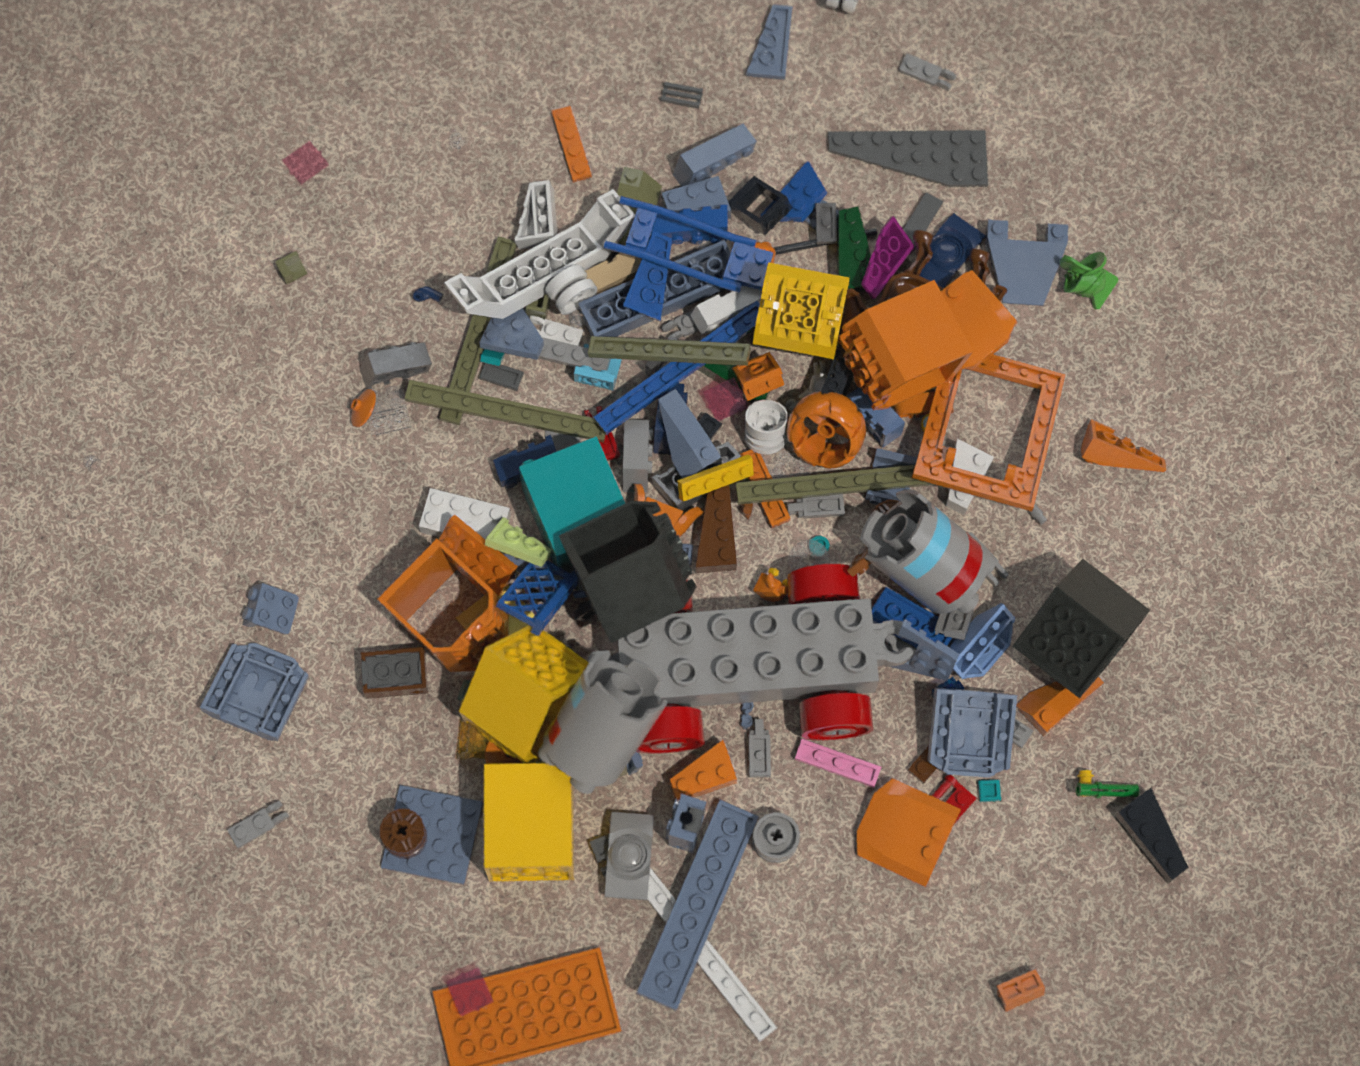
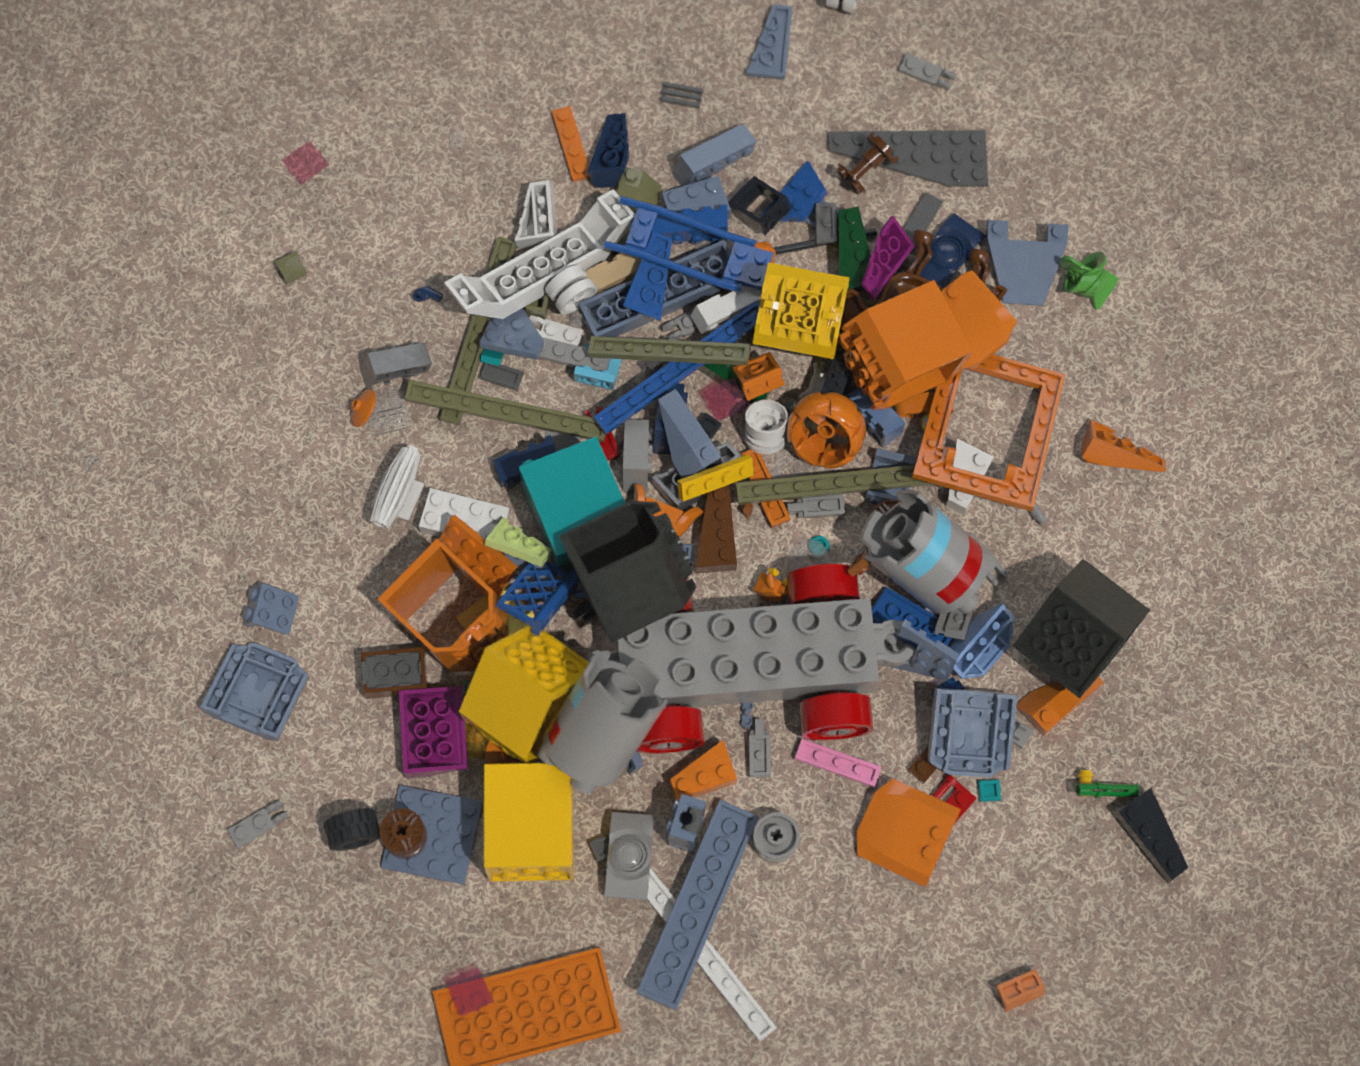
none -> black tyre [323,808,380,851]
none -> white plate [370,445,424,530]
none -> magenta slope [399,686,468,778]
none -> dark blue wedge [587,113,629,188]
none -> reddish brown piece [837,131,899,194]

